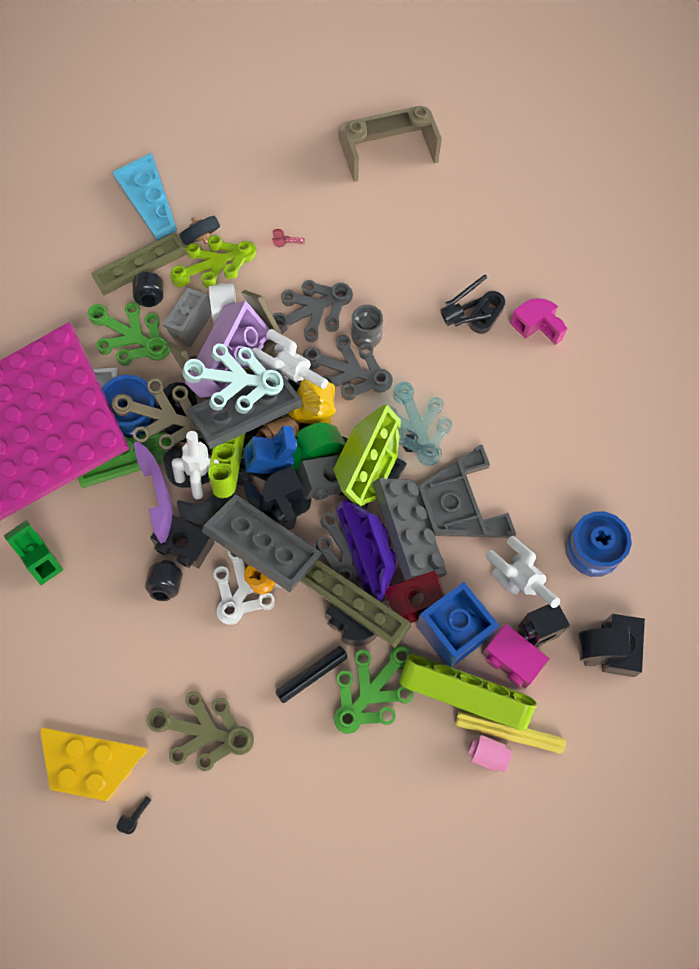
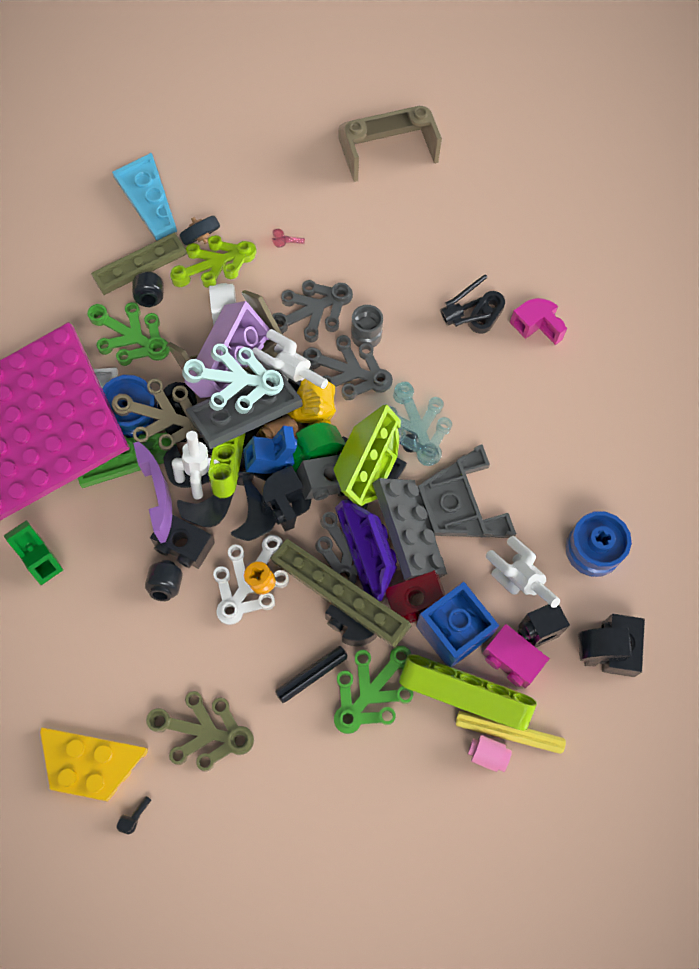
light grey hinge [162,287,212,347] -> none
dark grey plate [202,494,322,593] -> none

